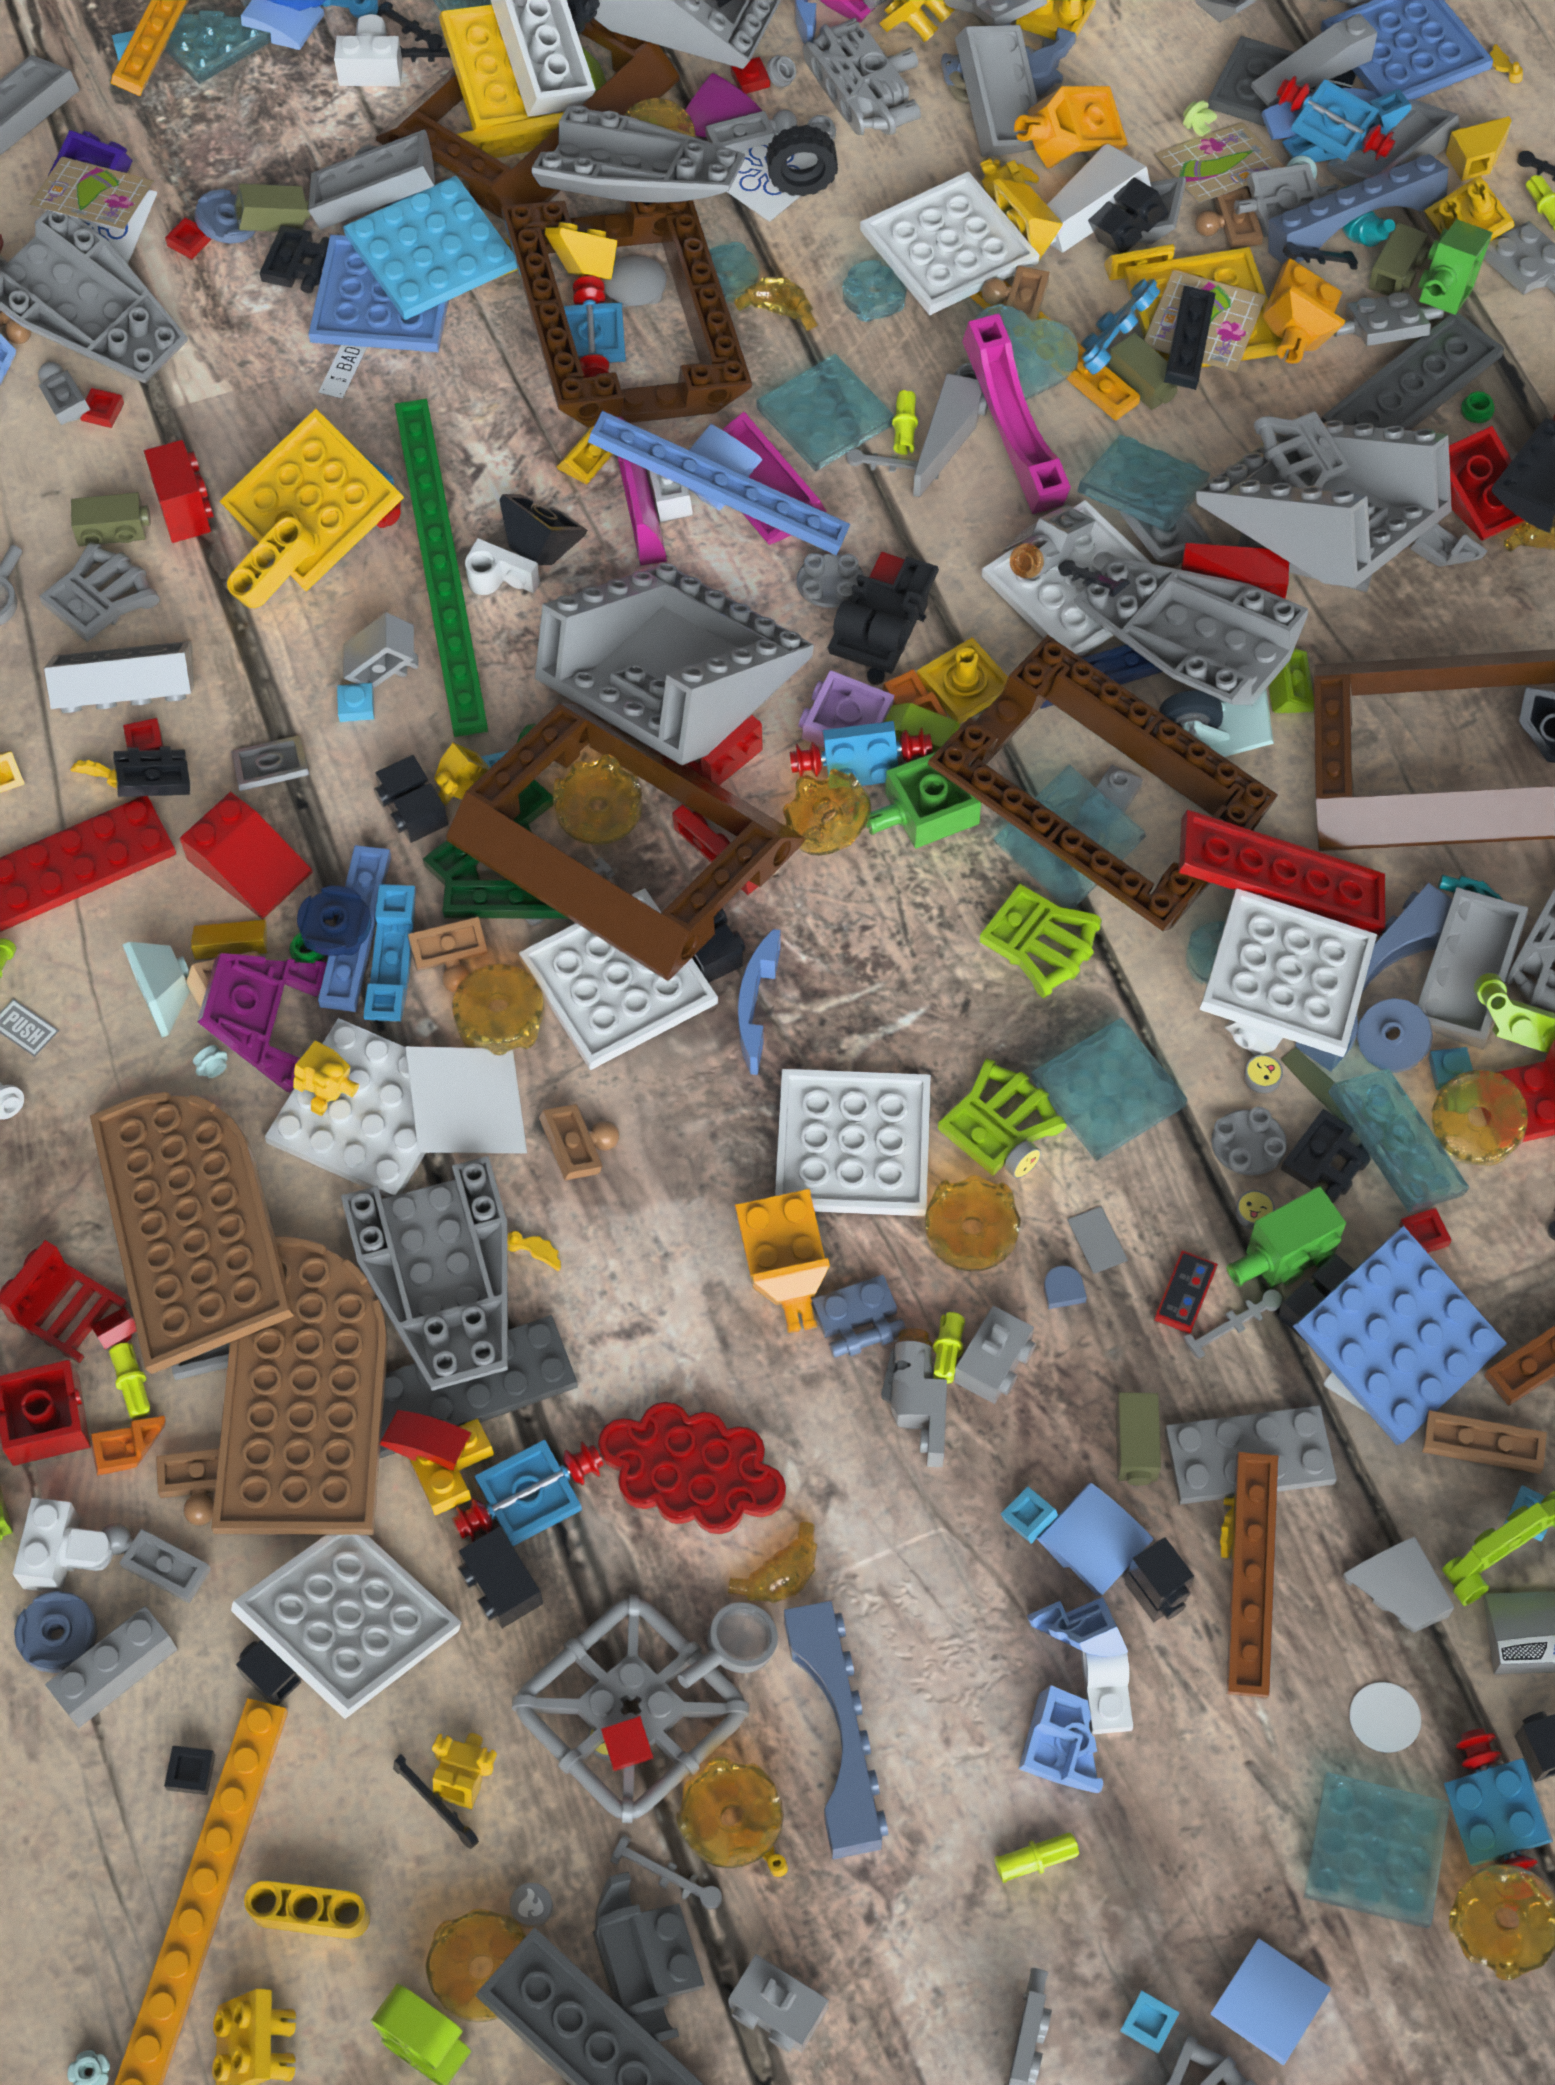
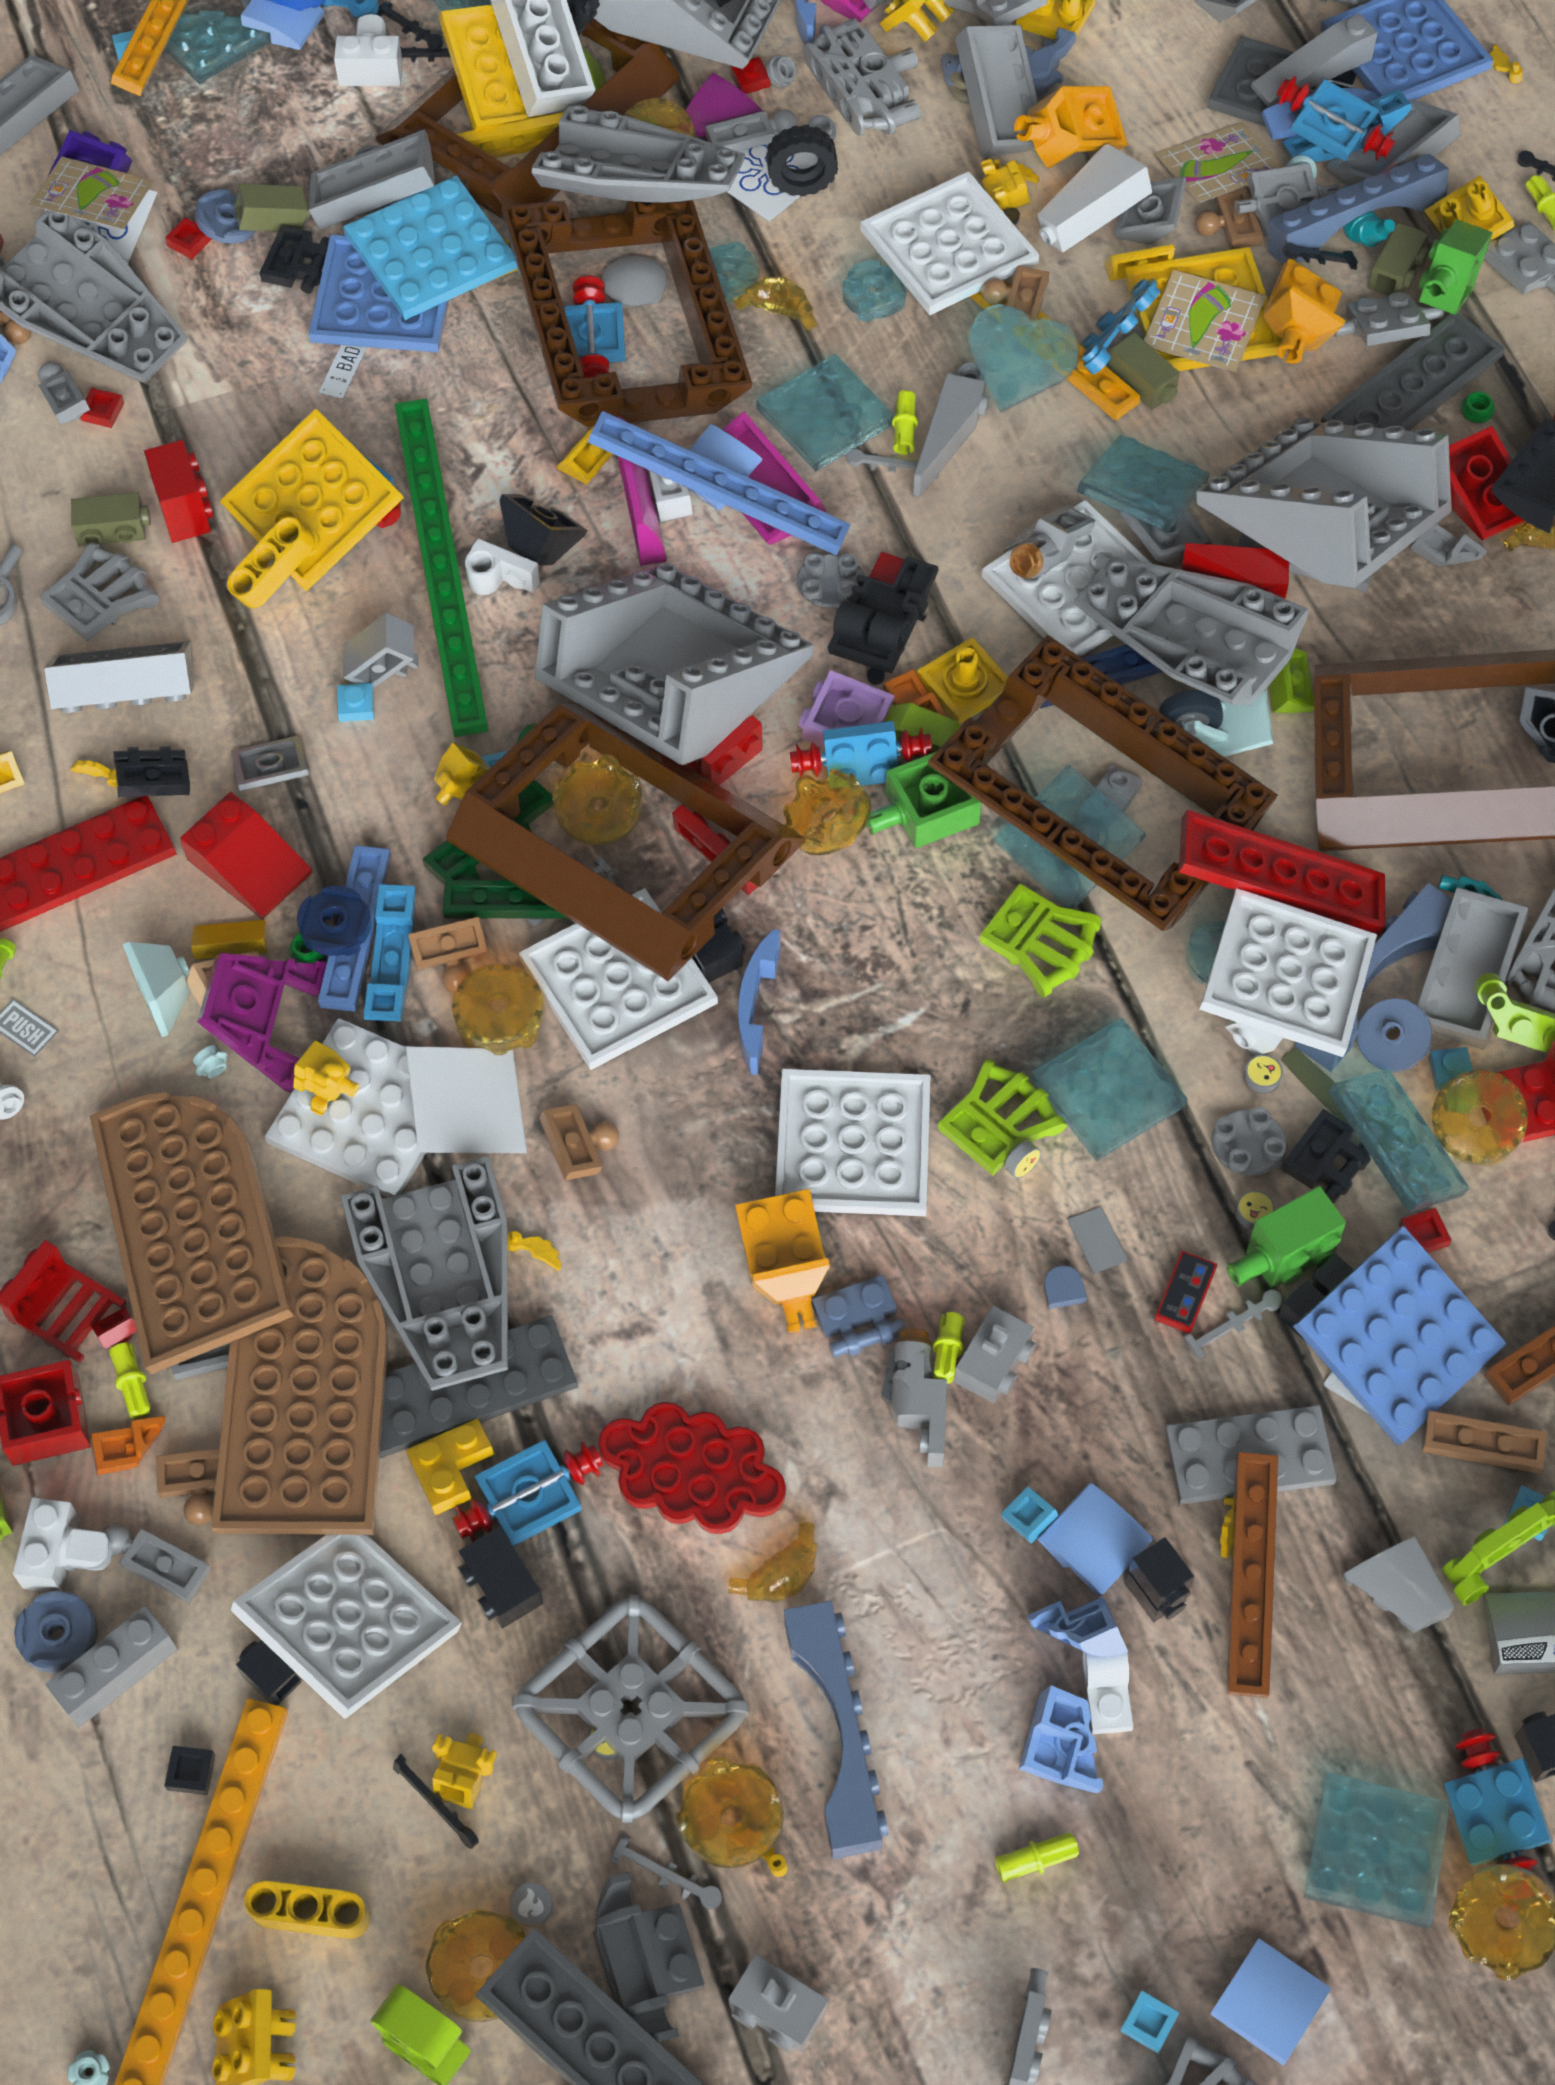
red tile [123,718,164,750] -> none
black piece [374,755,449,843] -> none
red slope [380,1410,472,1471] -> none
yellow slope [545,222,617,280] -> none
red tile [601,1716,653,1771] -> none
piece [677,1602,778,1689] -> none
clear yellow plate [925,1175,1021,1272] -> none
dark pink arch [962,313,1071,514] -> none
yellow slope [993,178,1063,260] -> none
black piece [1058,560,1130,597] -> none
black piece [1087,177,1168,254] -> none
olive brick [1115,1392,1161,1486] -> none
black tile [1164,285,1216,390] -> none
yellowish green plate [1183,100,1217,136] -> none
light grey plate [1254,411,1351,488] -> none
white sticker [1349,1682,1421,1753] -> none
yellow slope [1446,116,1512,181] -> none

